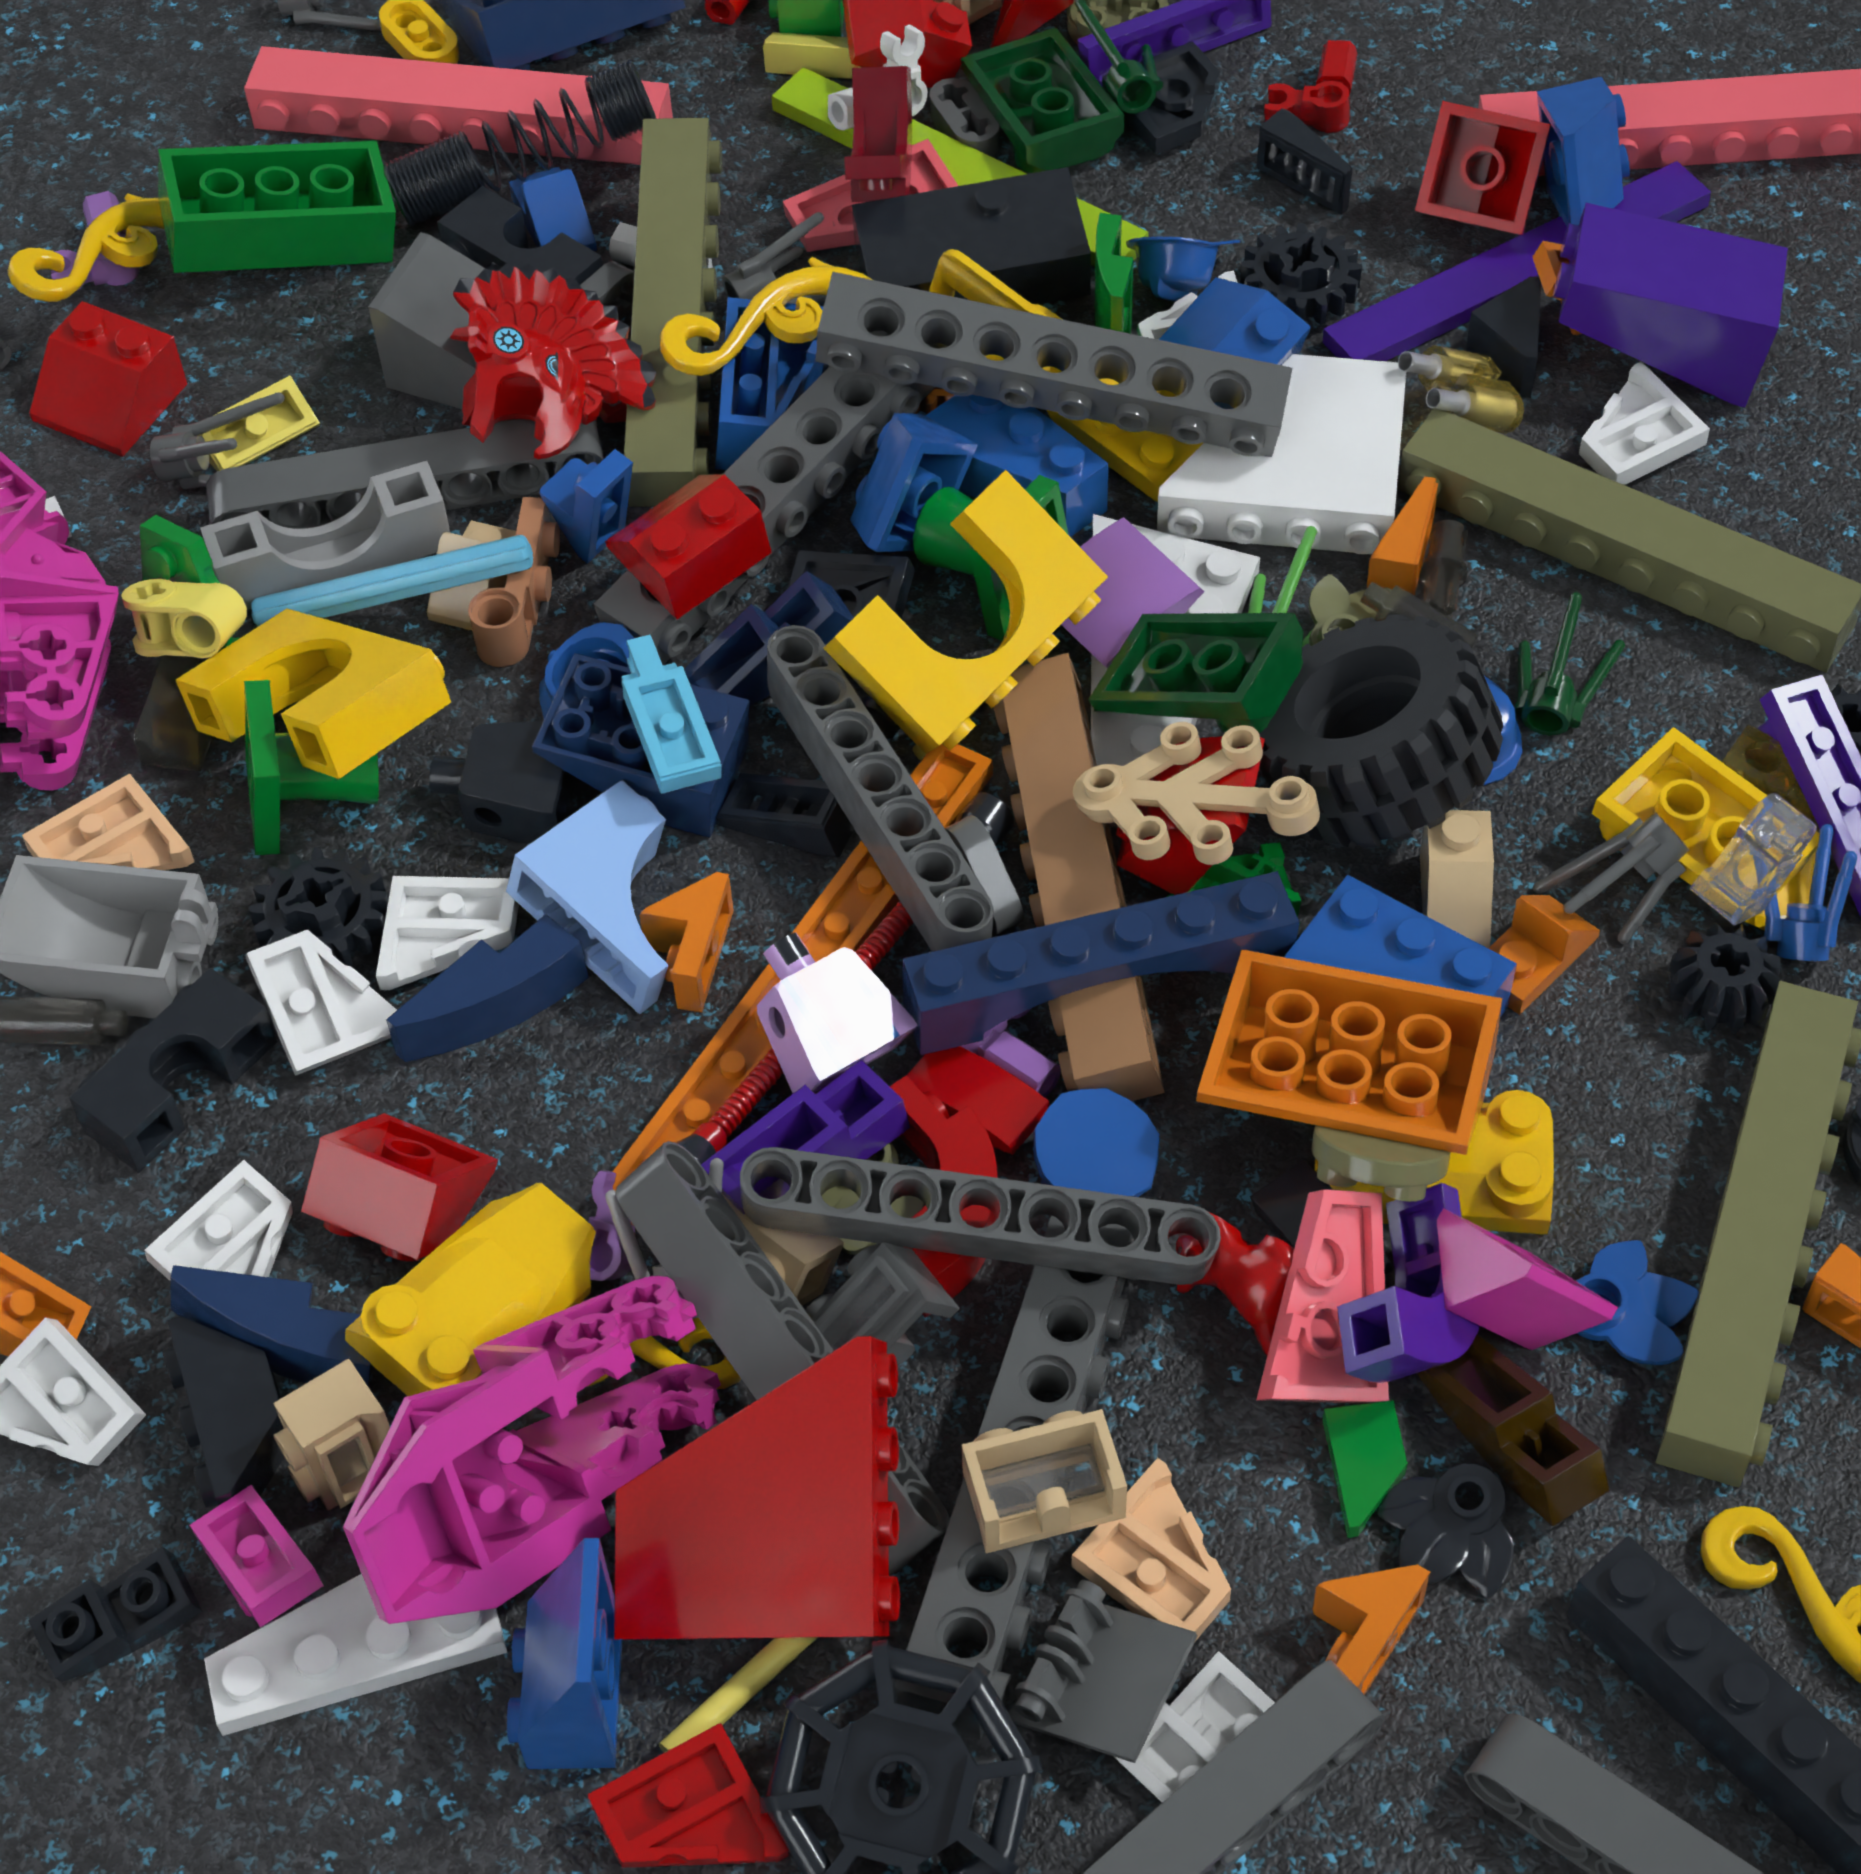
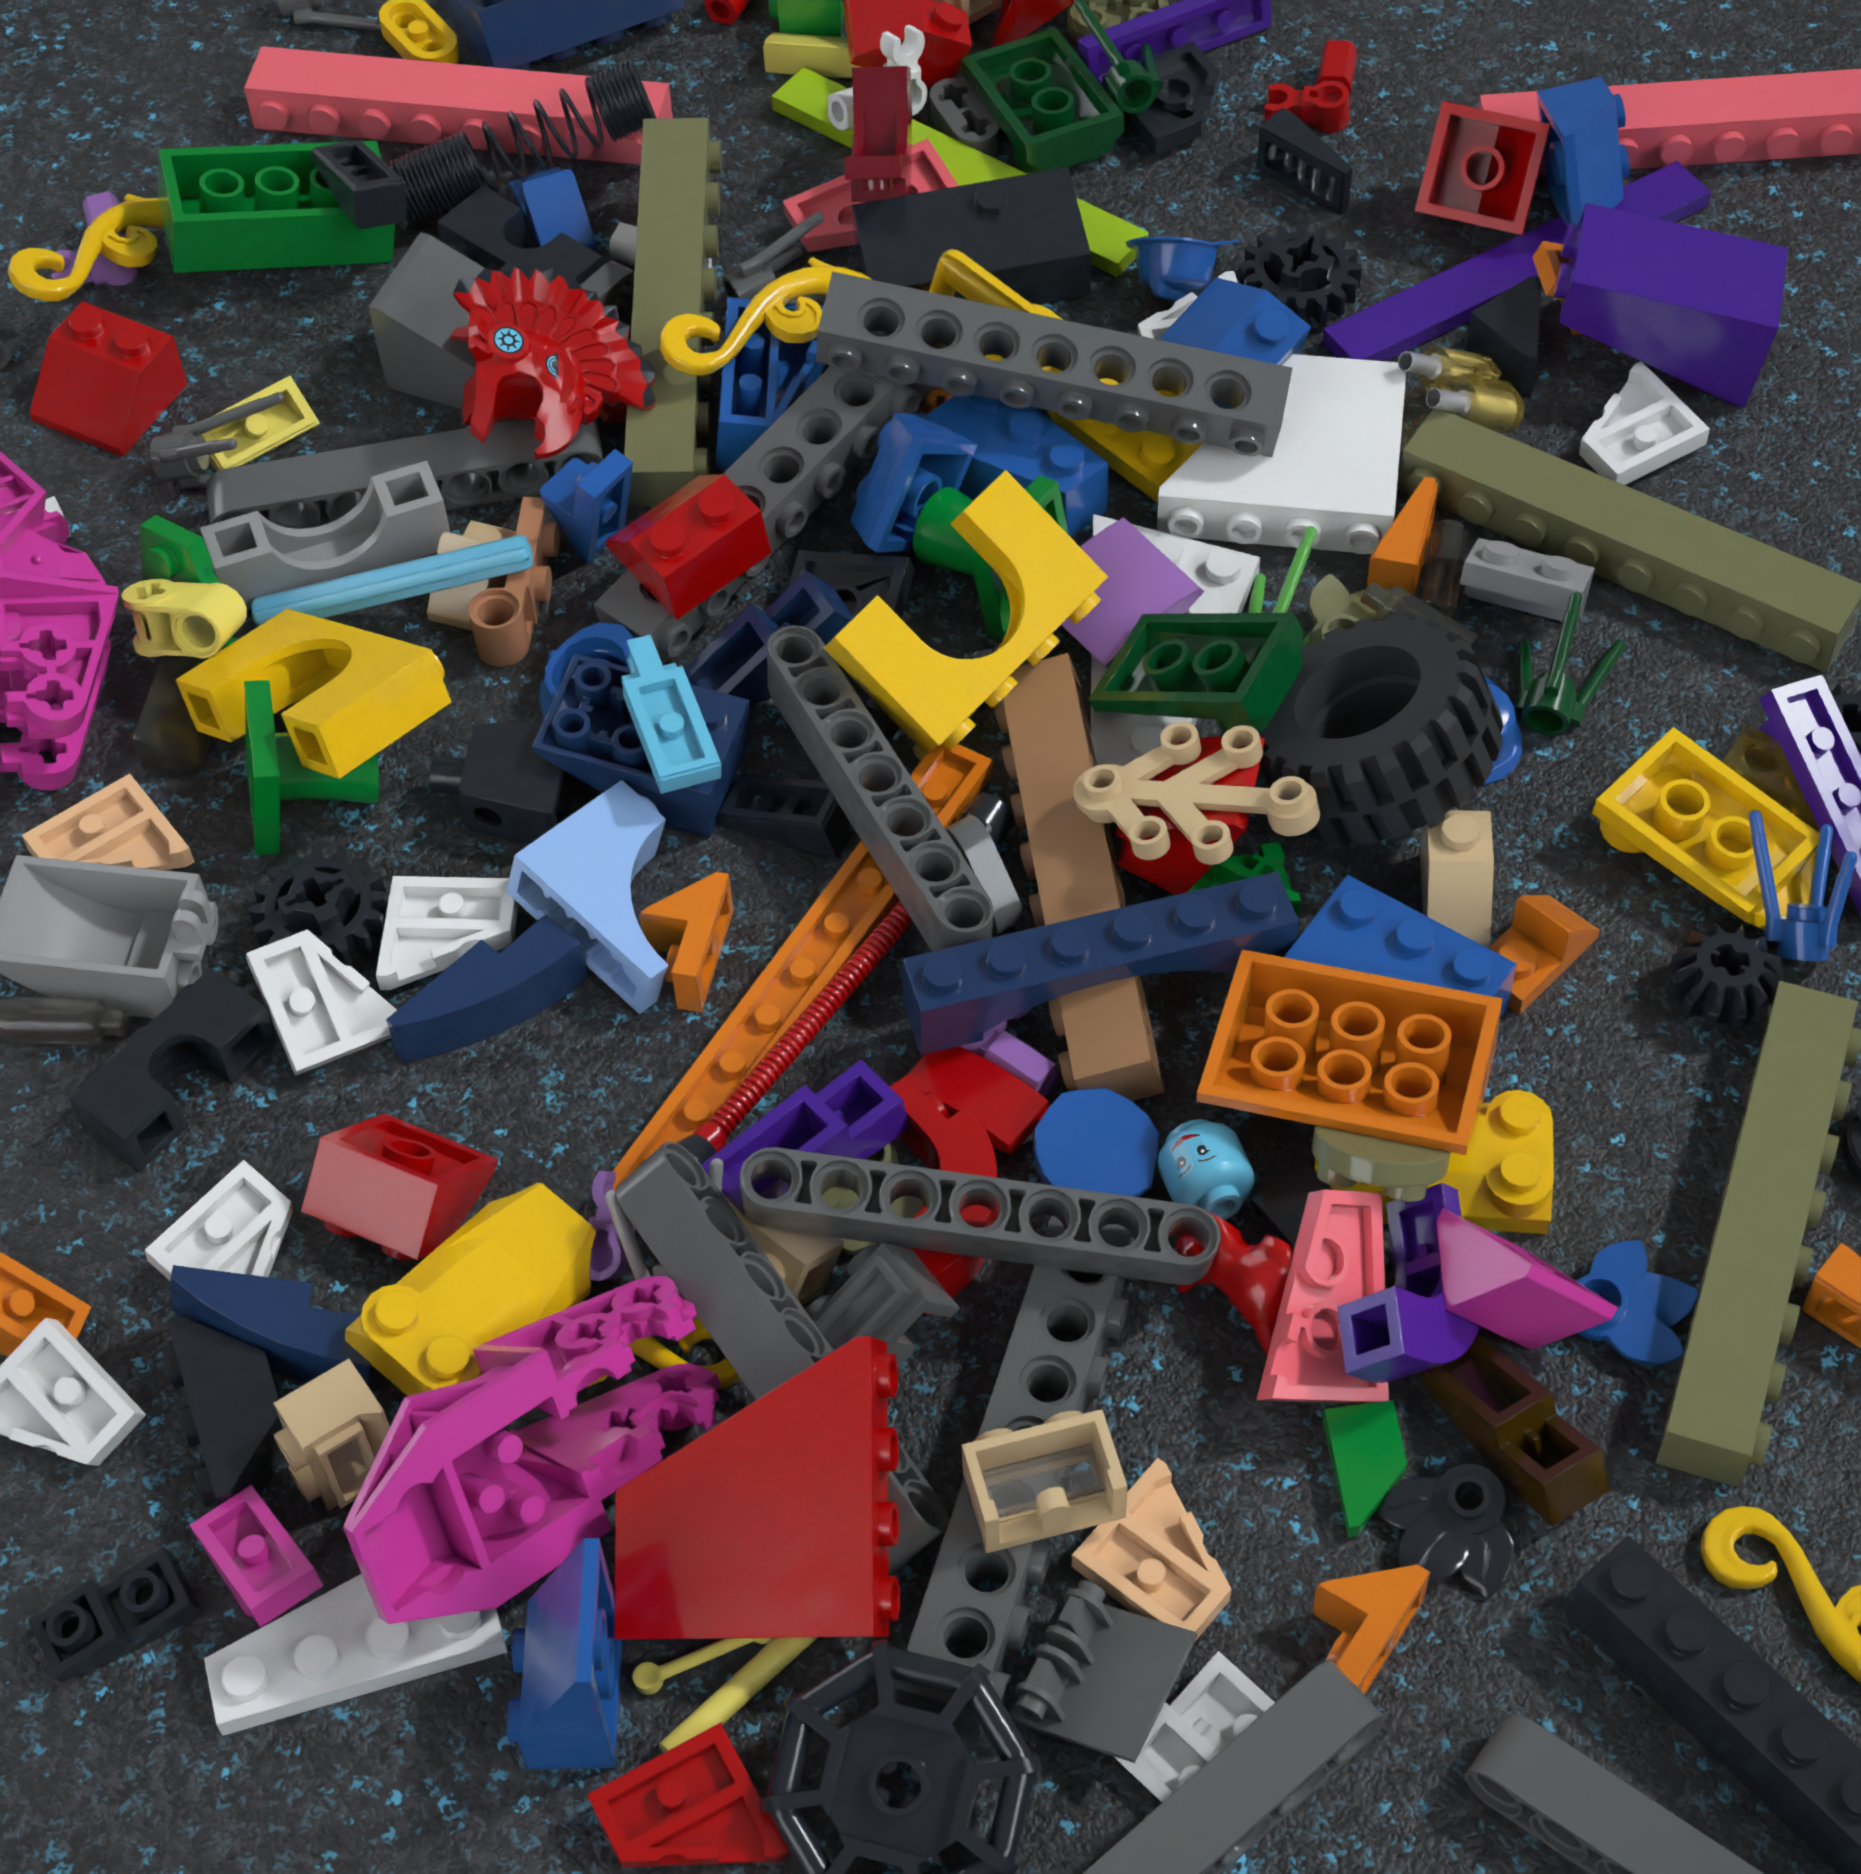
torso [757,933,918,1094] -> none
green slope [1094,213,1133,334] -> none
dark grey plant [1533,812,1690,944] -> none
clear leg [1689,793,1817,925] -> none
none -> black slope [311,140,407,229]
none -> light yellow hinge [632,1638,774,1695]
none -> medium azure head [1157,1119,1255,1220]
none -> light grey bracket [1460,538,1595,624]

